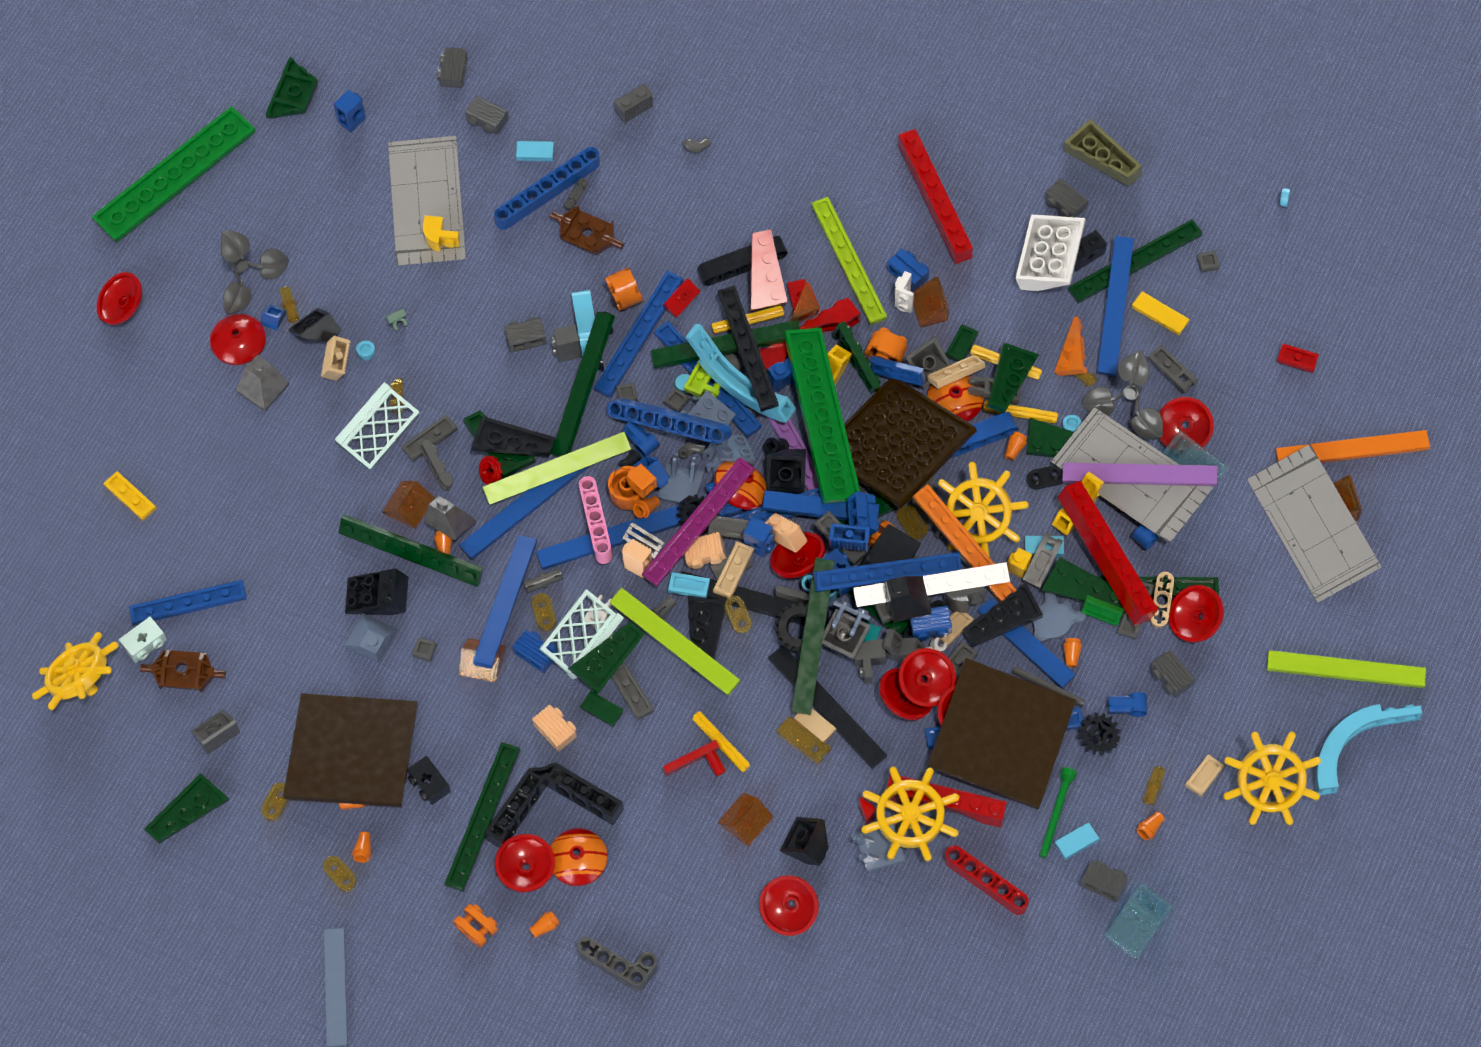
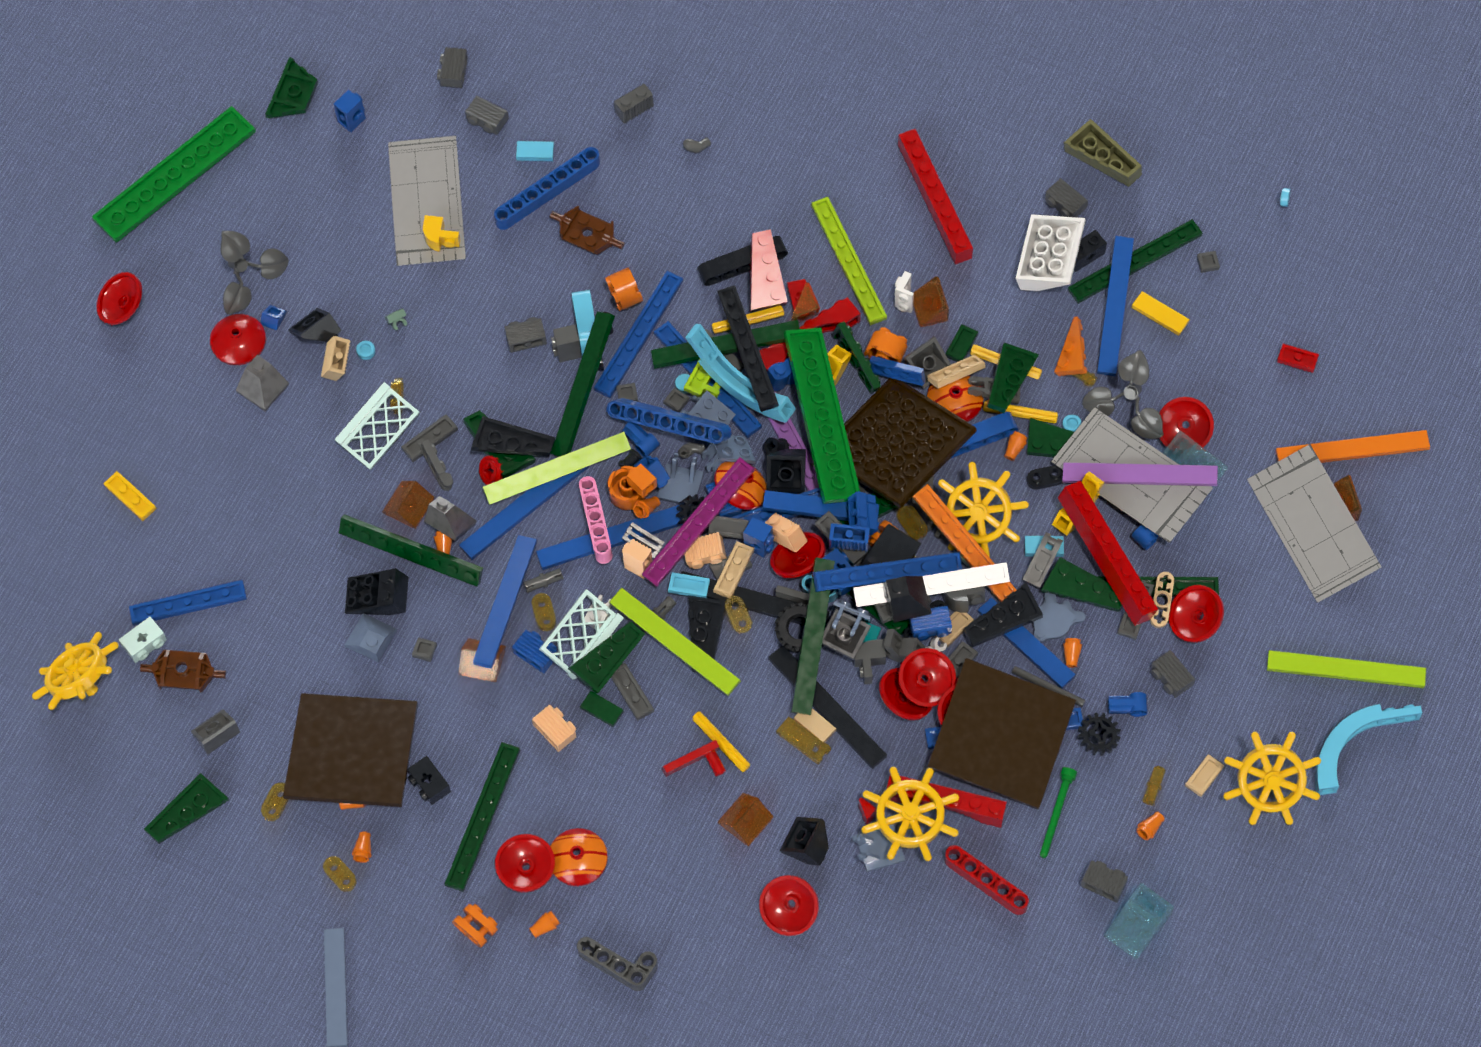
clear yellow axle [279,286,300,323] -> none
black brick [485,763,624,848] -> none
dark grey axle [564,178,588,211] -> none
red plate [662,278,700,318] -> none
blue brick [887,249,929,292] -> none
yellow brick [1007,547,1032,579] -> none
medium azure tile [1054,822,1099,860] -> none
green tile [1081,595,1124,626] -> none
dark grey plate [1147,344,1198,394] -> none

